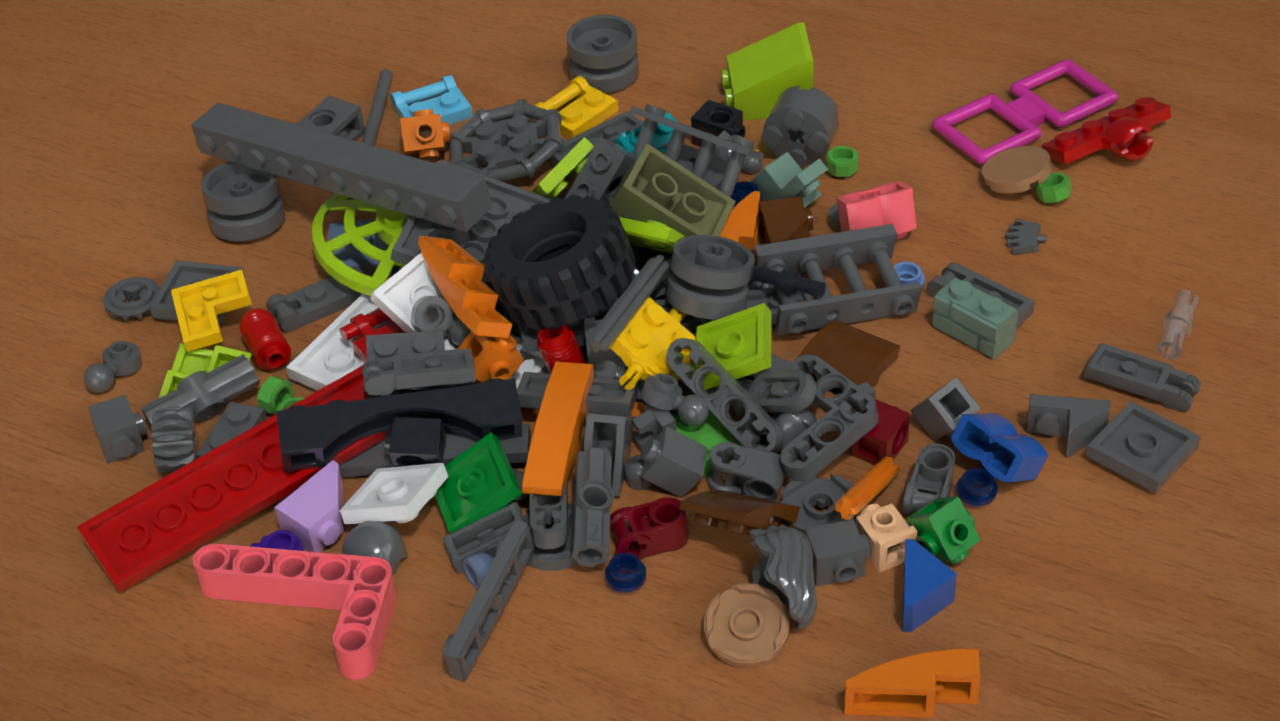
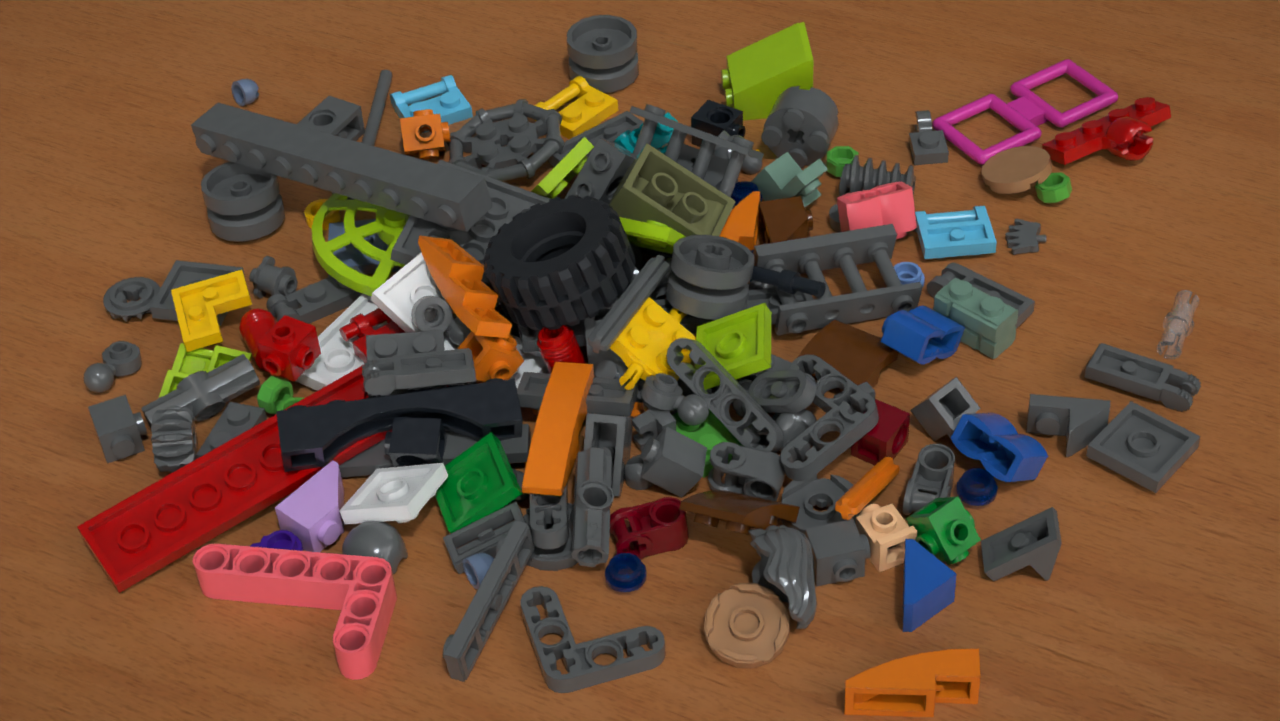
none -> sand blue hinge [231,79,259,106]
none -> dark grey brick [249,256,298,298]
none -> red brick [257,315,321,382]
none -> yellow tile [304,199,341,230]
none -> dark grey beam [520,586,666,693]
none -> dark grey piece [839,155,916,196]
none -> blue brick [880,306,965,365]
none -> dark grey plate [909,110,949,165]
none -> medium azure plate [914,205,997,259]
none -> dark grey slope [981,507,1062,581]

